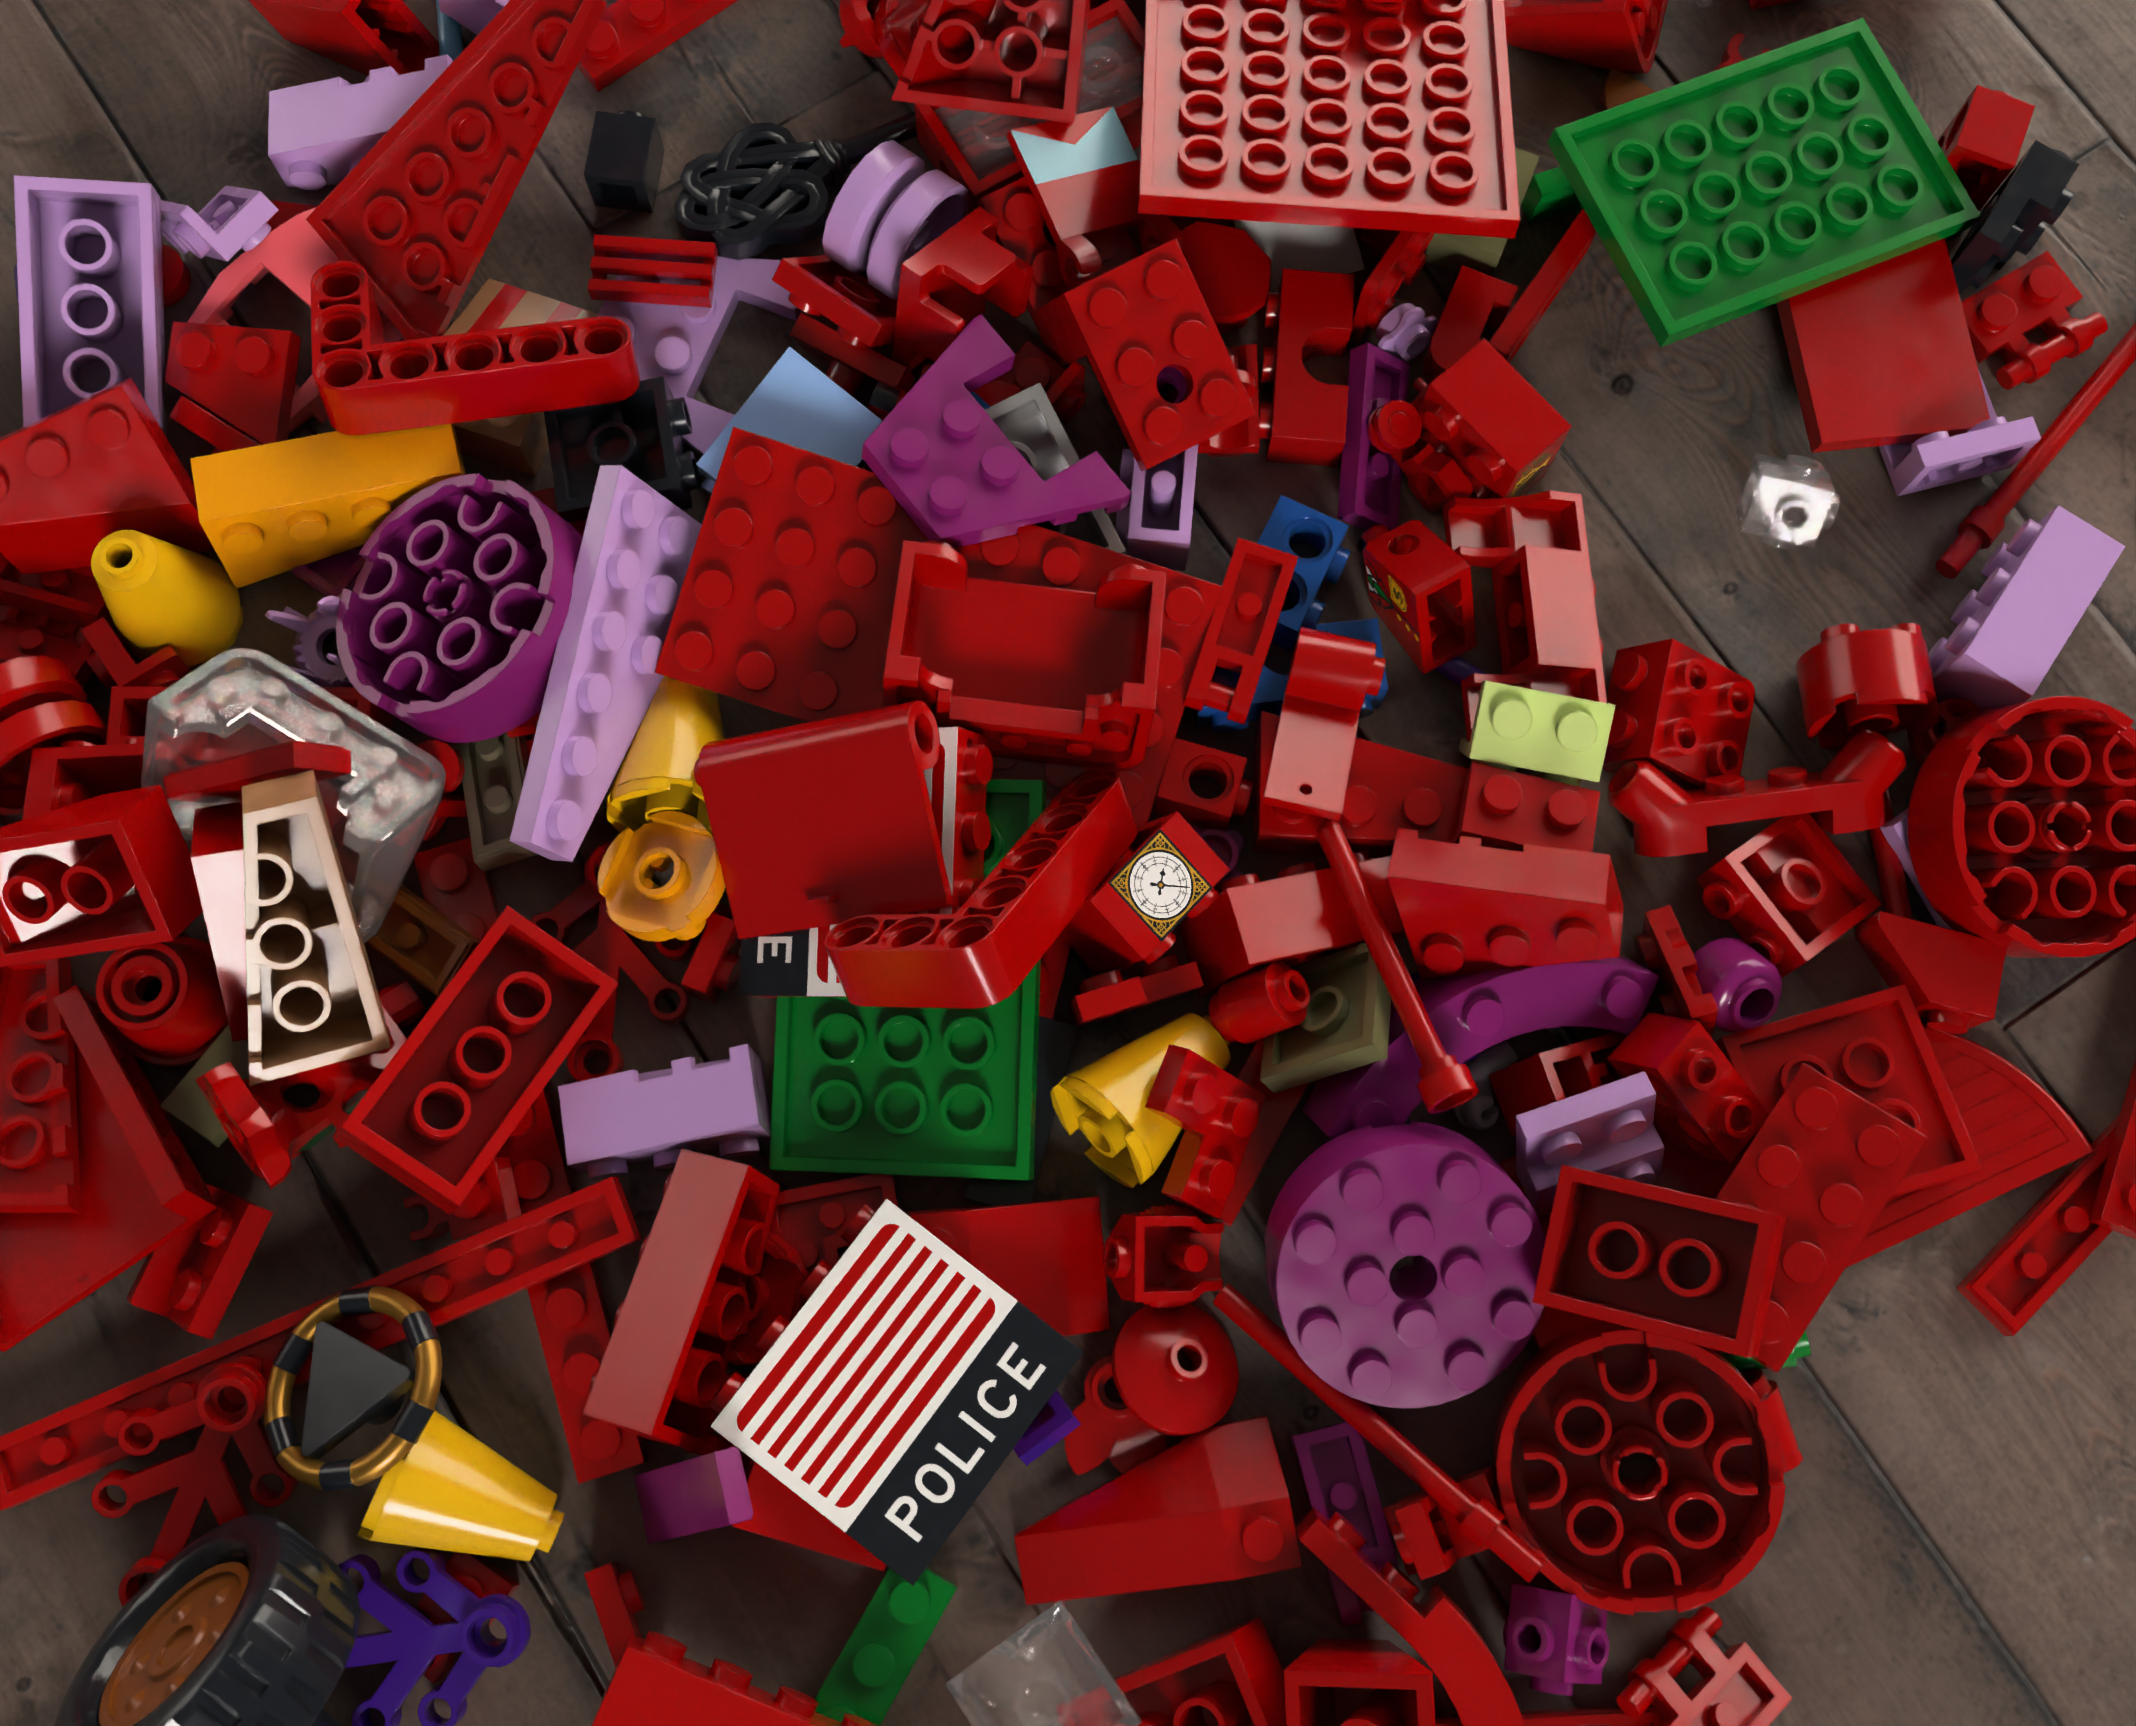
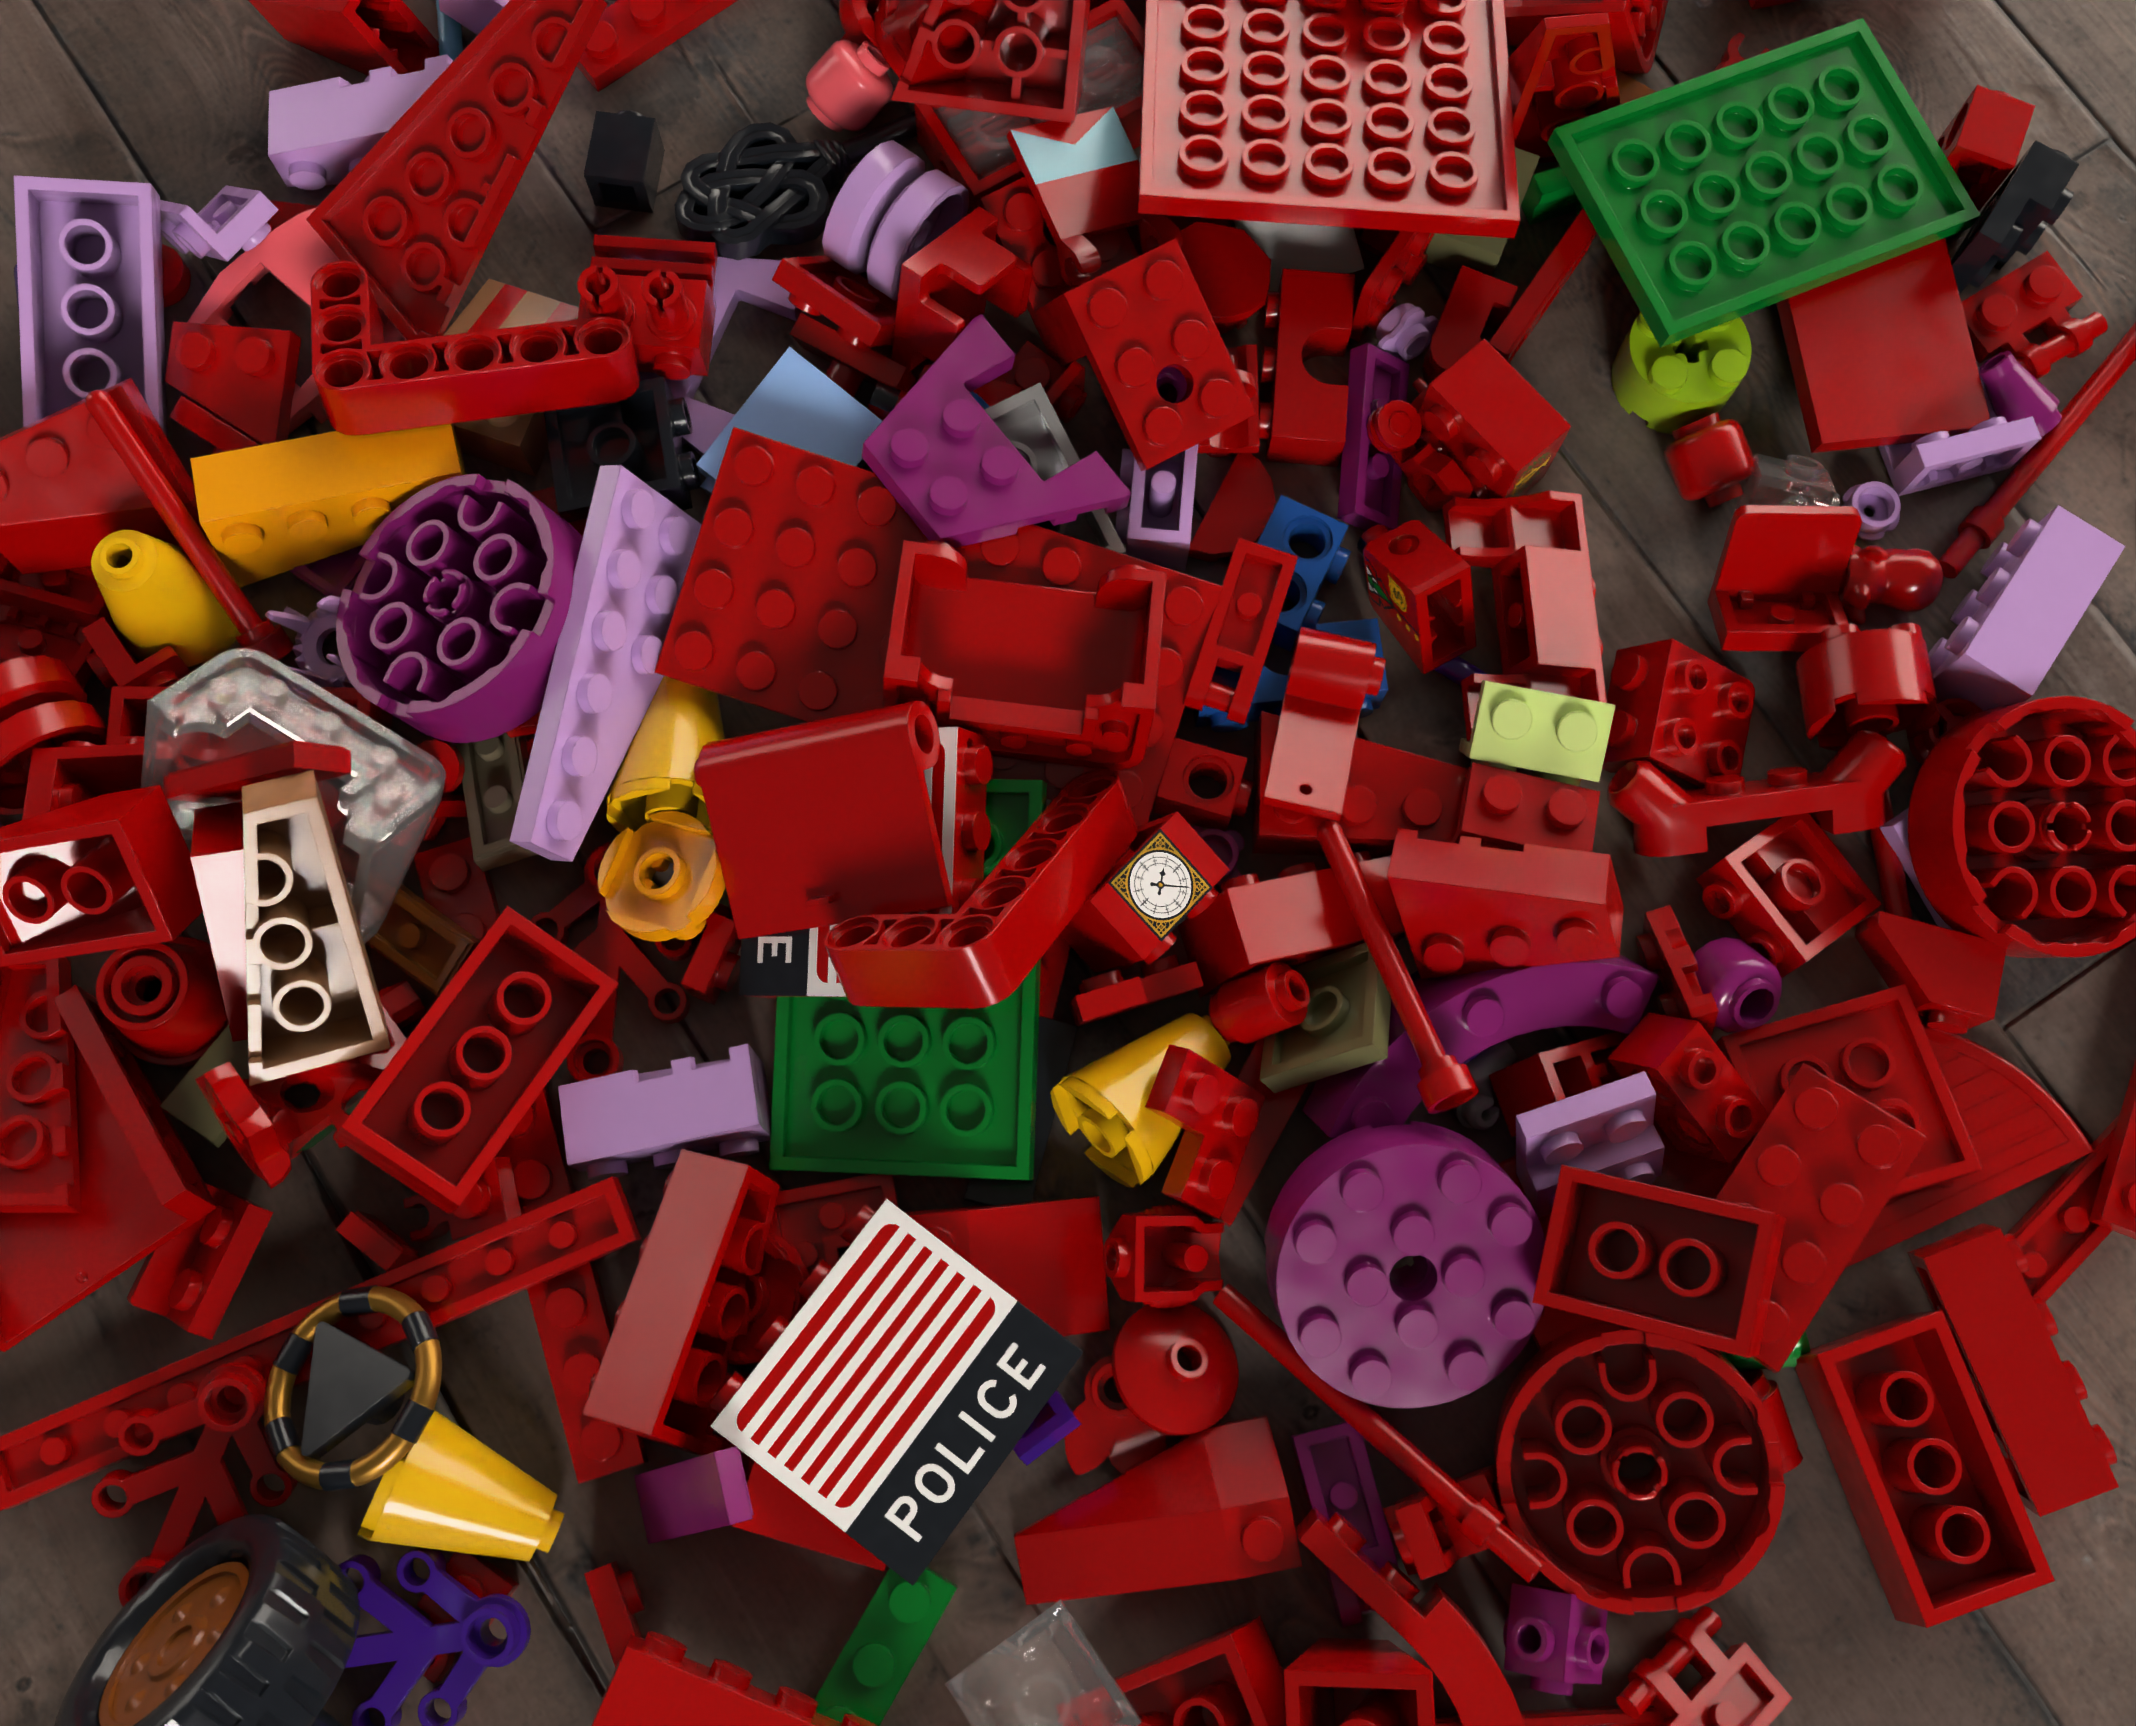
none -> red piece [85,390,294,672]
none -> red tile [336,1211,420,1272]
none -> red brick [577,265,716,380]
none -> coral head [805,40,893,132]
none -> red tile [1188,453,1276,562]
none -> red wedge [1508,12,1620,163]
none -> lime brick [1611,311,1752,434]
none -> red head [1664,412,1756,508]
none -> red bracket [1707,505,1862,652]
none -> red brick [1794,1310,2055,1628]
none -> red animal [1838,545,1943,625]
none -> lavender plate [1842,481,1901,541]
none -> red brick [1907,1223,2119,1517]
none -> magenta cone [1978,351,2062,437]

